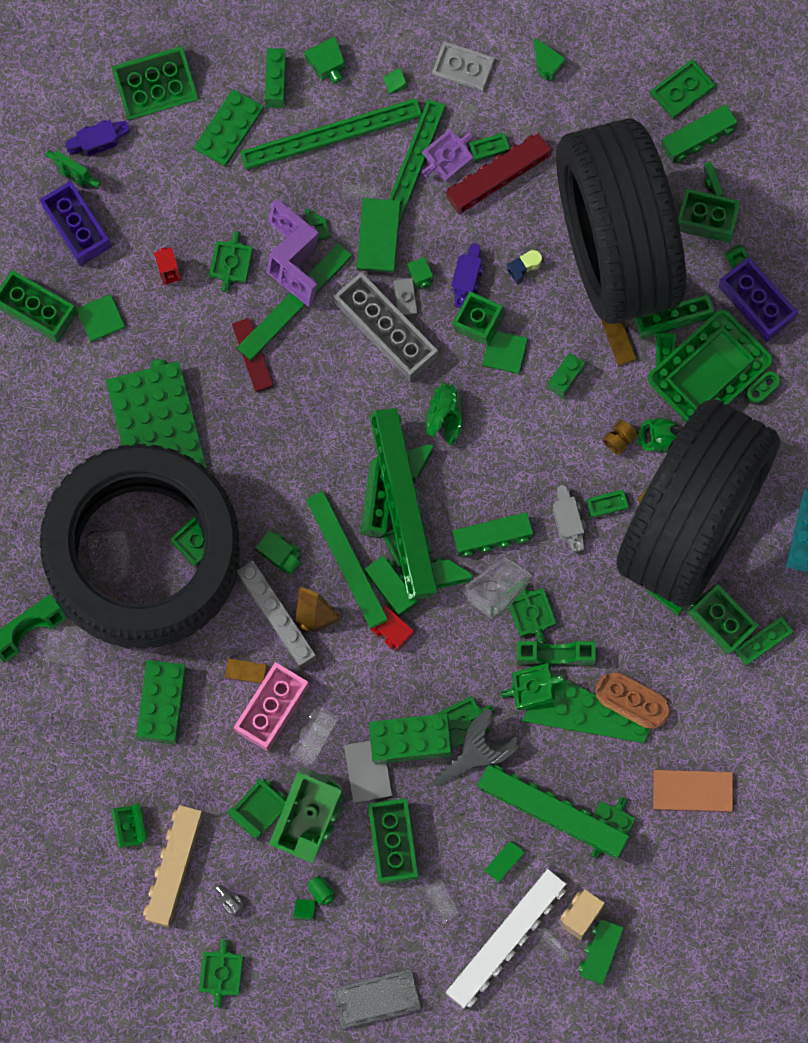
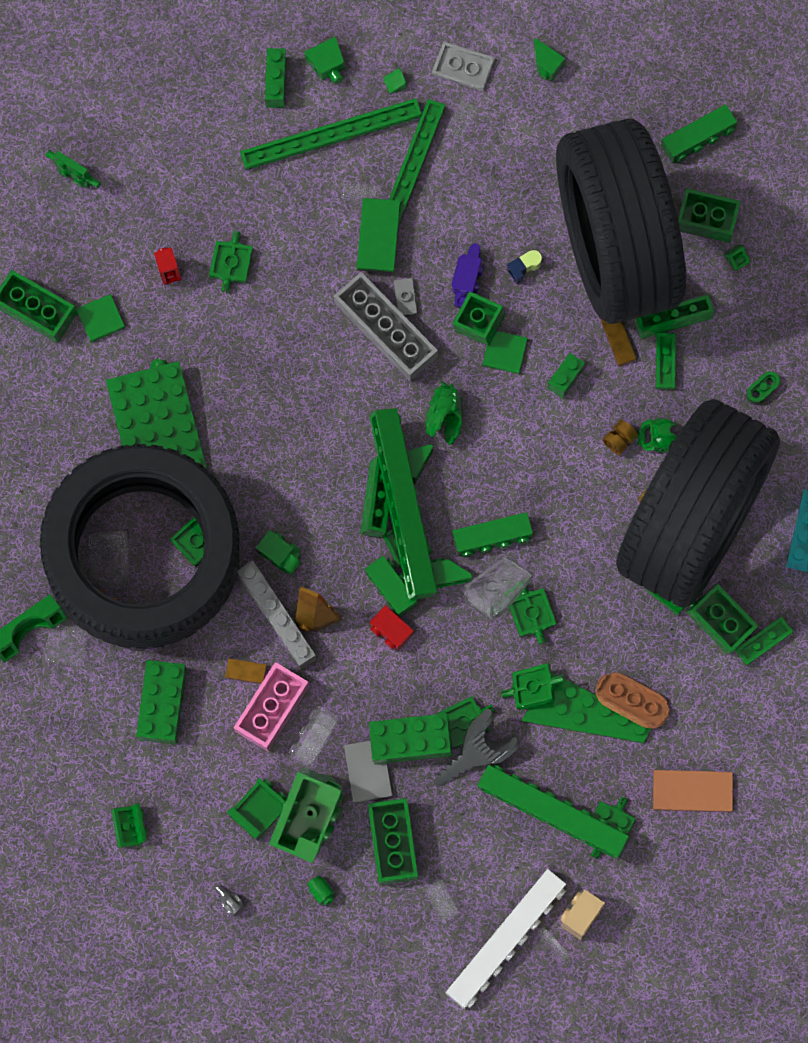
dark purple brick [39,181,112,266] -> none
dark purple hinge [65,120,130,156] -> none
green slope [111,45,198,120] -> none
tan brick [143,805,203,928] -> none
green plate [193,89,264,167] -> none
green plate [199,939,243,1008] -> none
dark red tile [232,318,273,393] -> none
green tile [237,243,352,361] -> none
medium lavender bracket [266,198,319,307] -> none
green slope [294,899,315,920] -> none
green tile [305,208,330,241] -> none
green tile [306,491,388,629] -> none
clear piece [333,969,421,1030] -> none
green brick [407,257,433,289] -> none
medium lavender plate [421,129,473,181] -> none
dark red brick [446,133,551,215] -> none
green plate [469,133,510,162] -> none
green slope [484,841,525,883] -> none
green arch [517,641,596,665] -> none
light grey hinge [552,485,586,553] -> none
green brick [578,919,623,986] -> none
green plate [586,489,629,519] -> none
green wedge [647,310,772,423] -> none
green tile [649,59,716,119] -> none
green plate [703,161,724,197] -> none
dark purple brick [718,257,798,342] -> none

